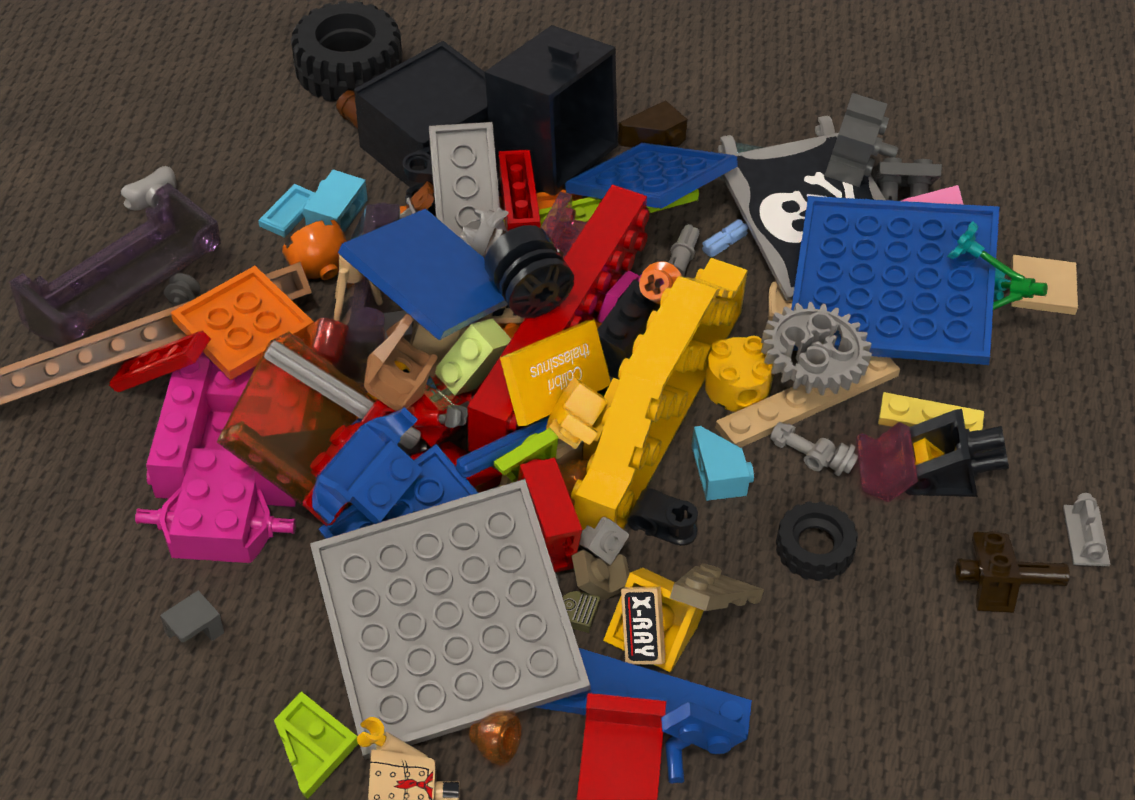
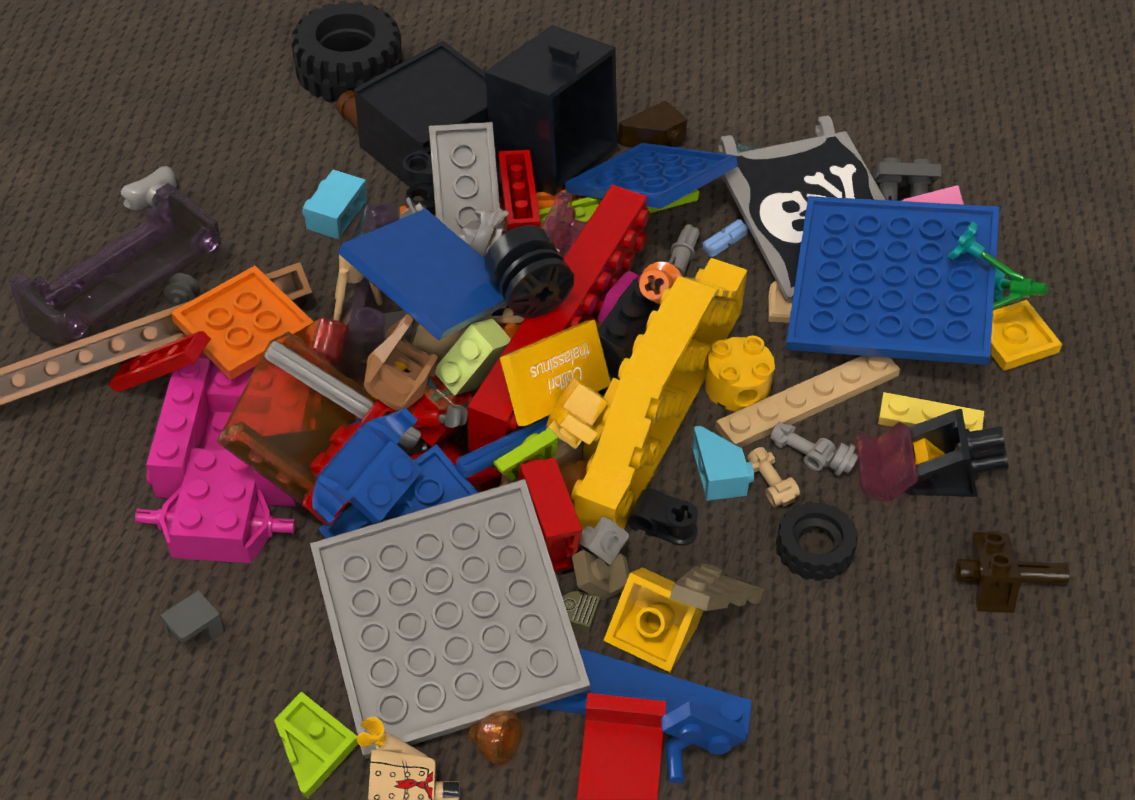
medium azure tile [258,184,315,238] -> none
orange cylinder [282,220,347,280] -> none
dark orange piece [410,181,434,211] -> none
tile [621,587,666,664] -> none
light grey gear [761,302,872,395] -> none
dark grey brick [825,93,899,187] -> none
tan tile [1011,255,1078,315] -> none
light grey hinge [1063,493,1110,566] -> none
none -> tan bar [747,447,800,508]
none -> yellow plate [990,300,1062,371]

